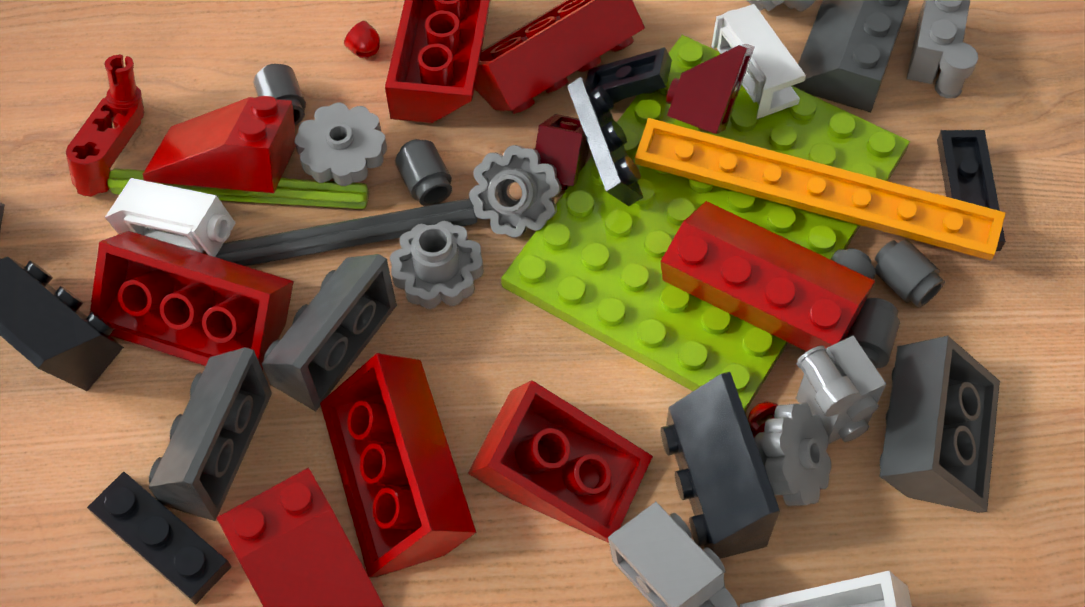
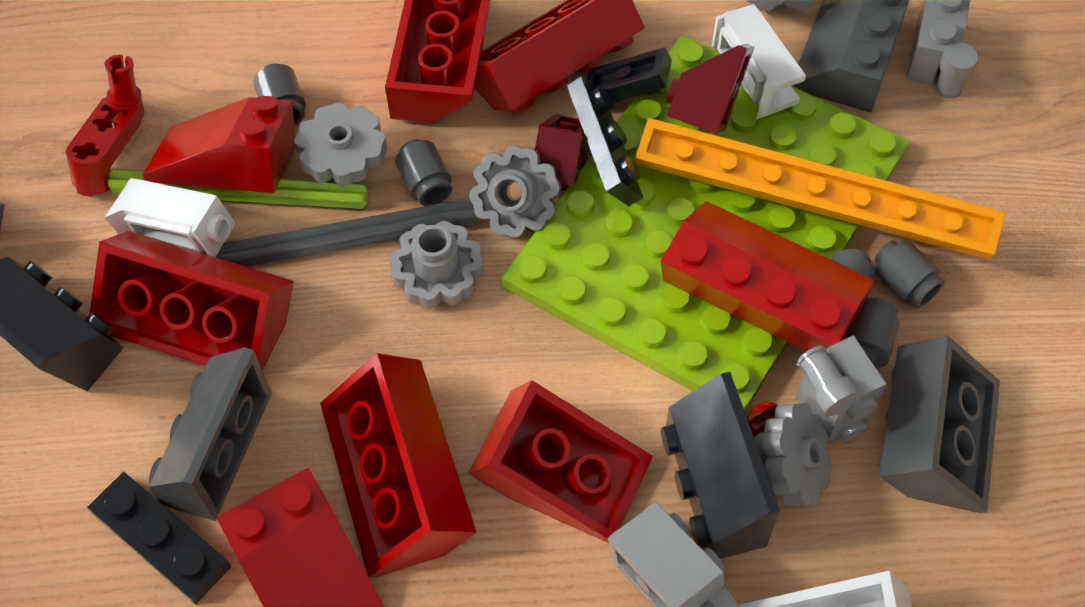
dark grey slope [262,254,397,412] -> none
red hinge [344,21,380,58] -> none
black plate [937,130,1006,251] -> none

